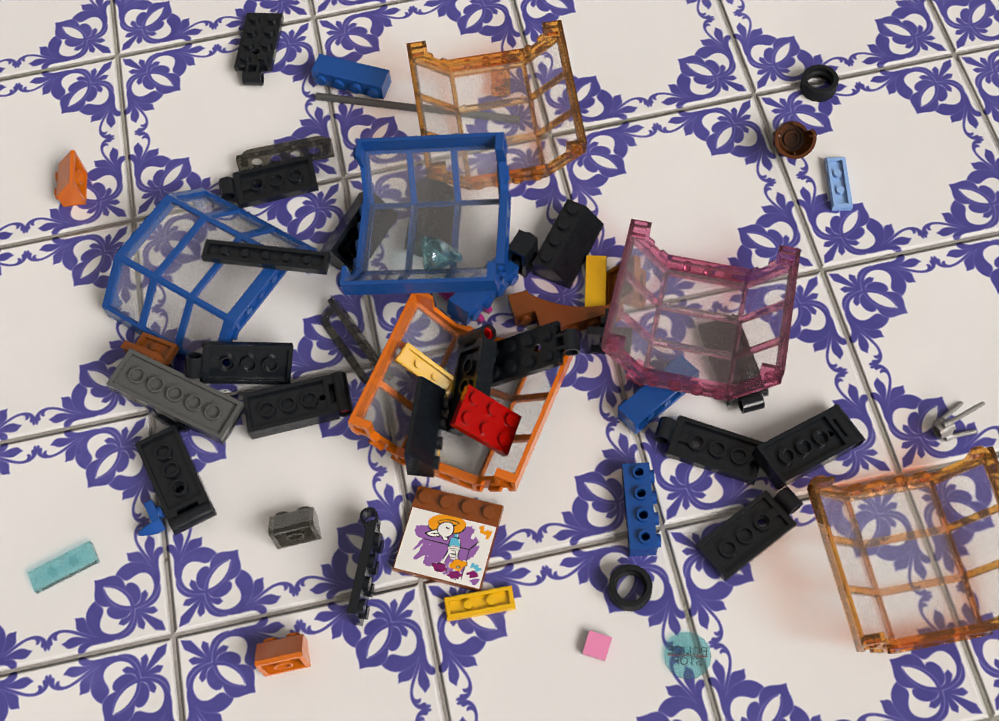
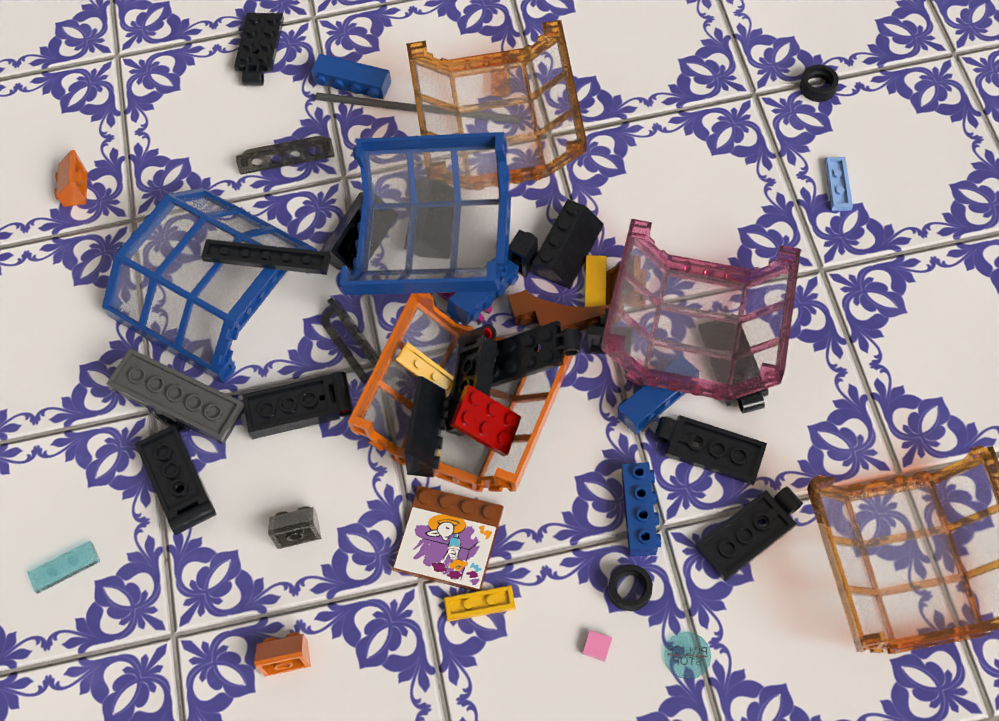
dark orange bracket [121,332,180,367] -> none
blue plate [137,500,167,536] -> none
black hinge [185,341,294,384] -> none
black hinge [218,155,319,209] -> none
black hinge [347,507,384,626] -> none
clear light blue hat [420,236,463,272] -> none
black hinge [751,404,866,491] -> none
reddish brown hat [772,120,817,159] -> none
light grey plant [931,401,985,442] -> none

